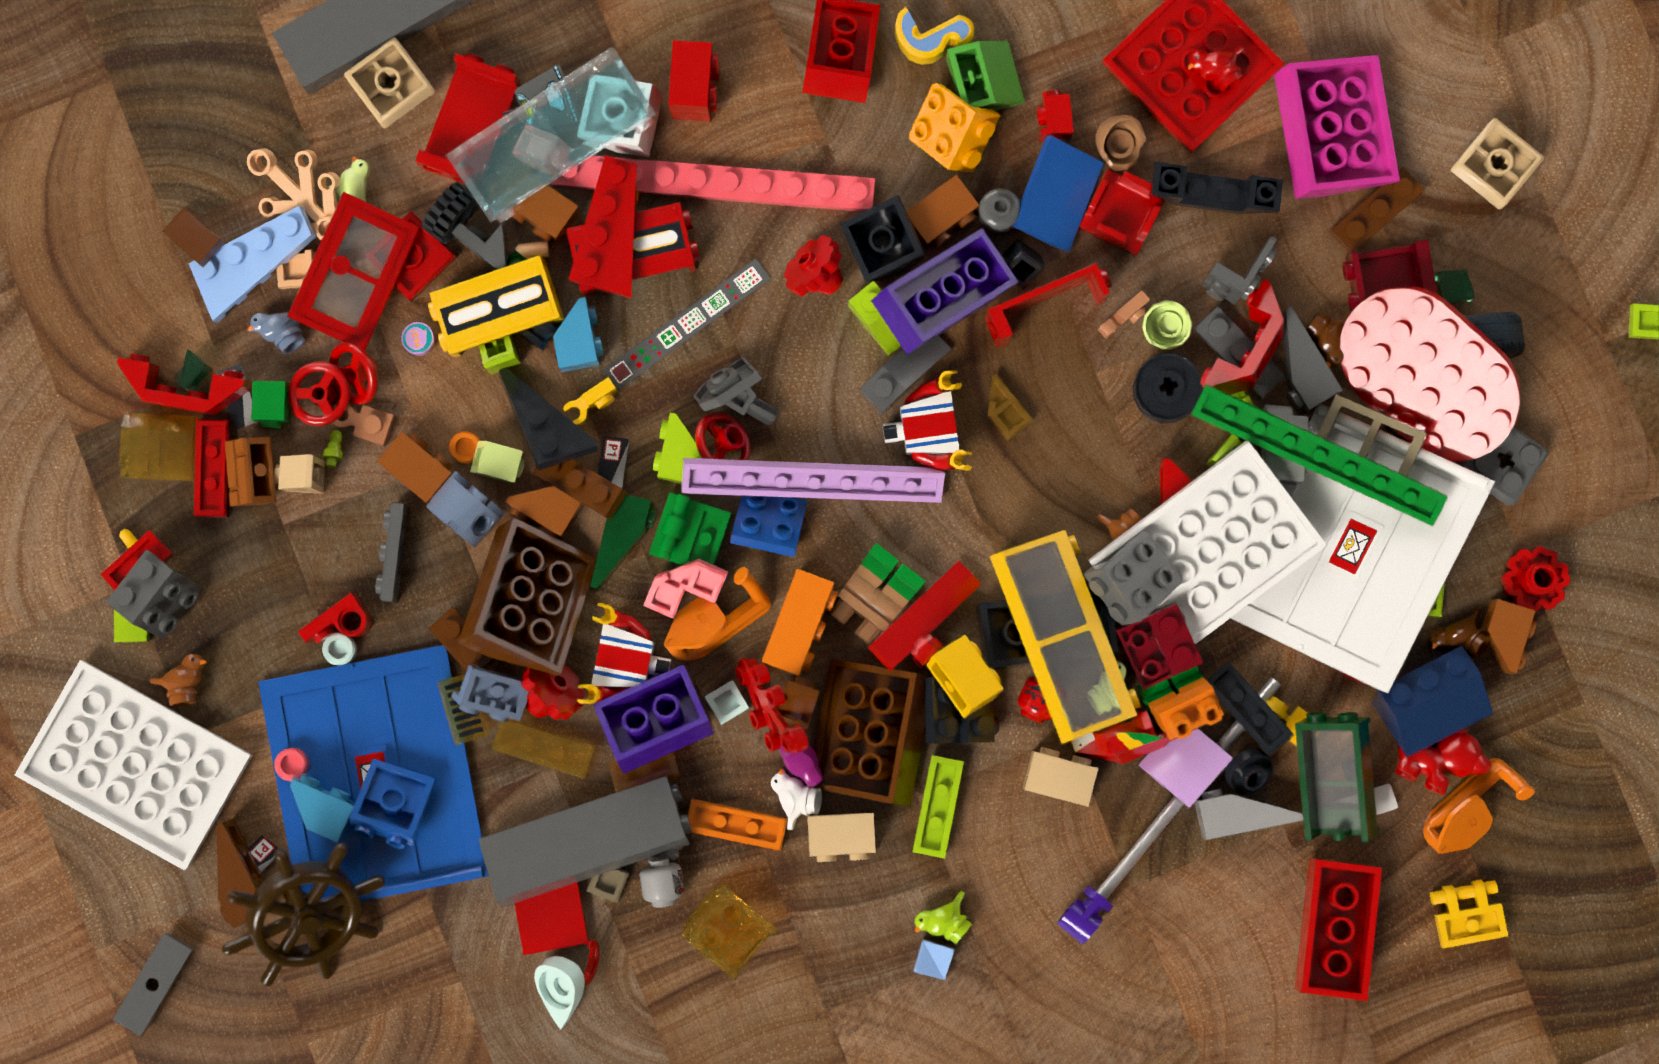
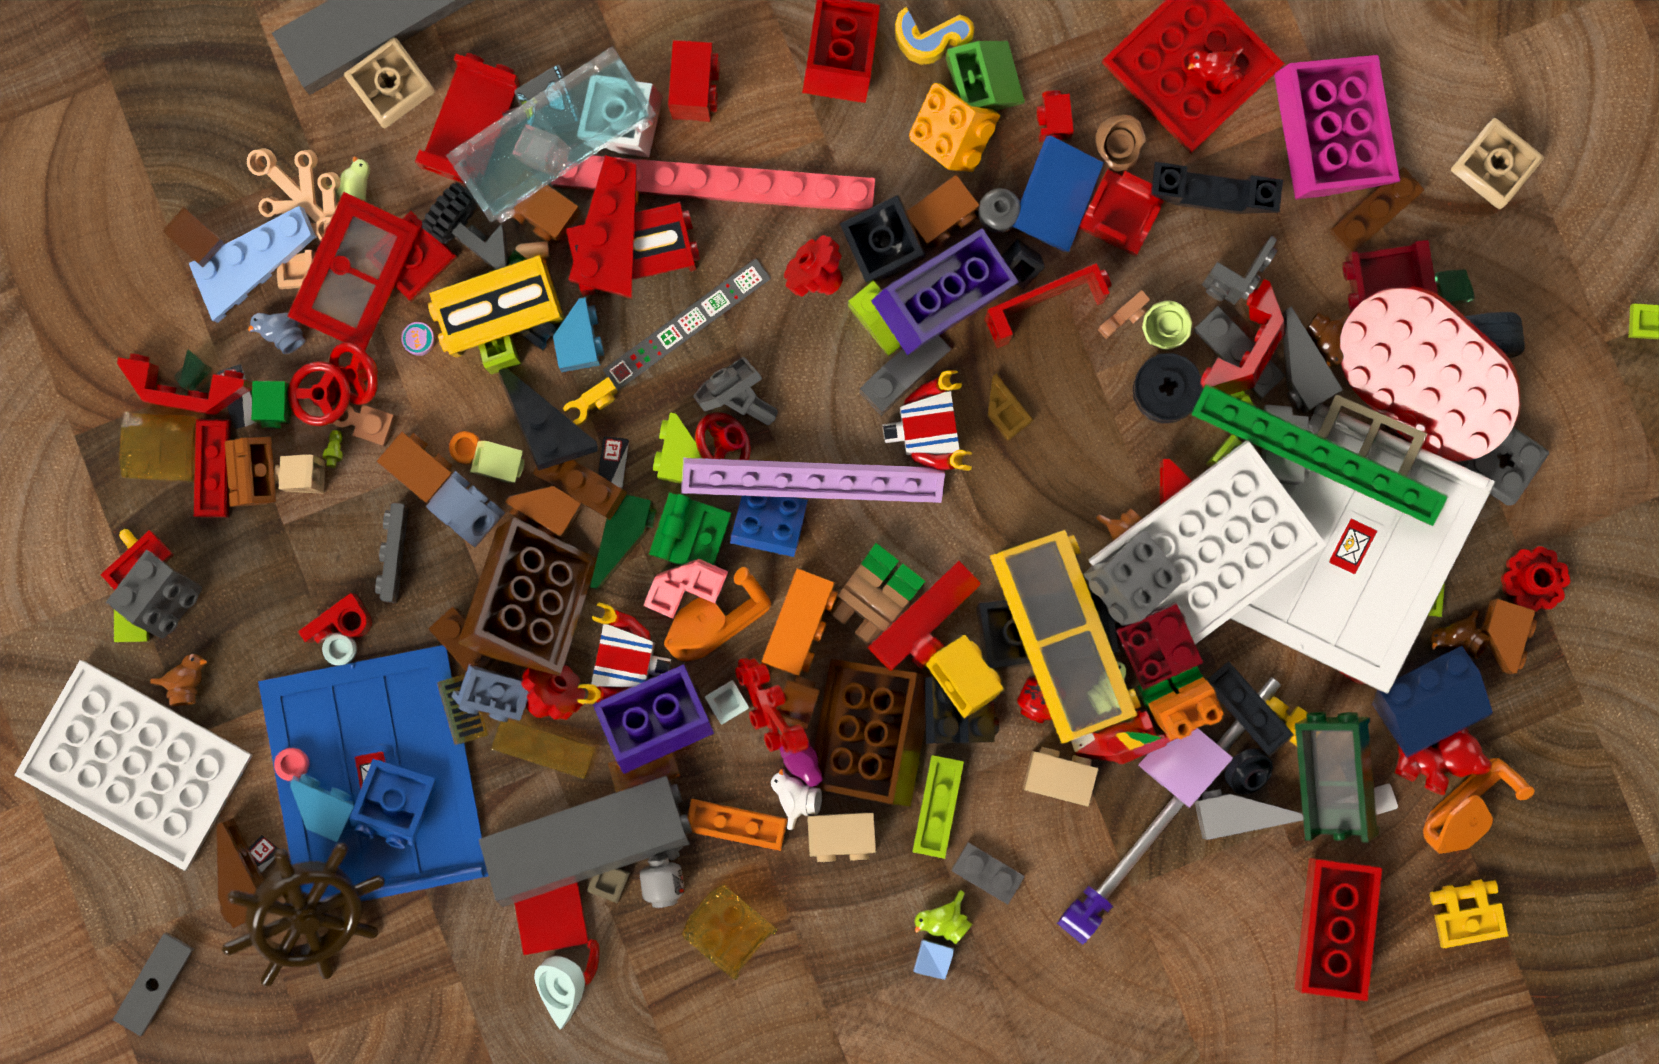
none -> flat silver plate [951,842,1025,905]

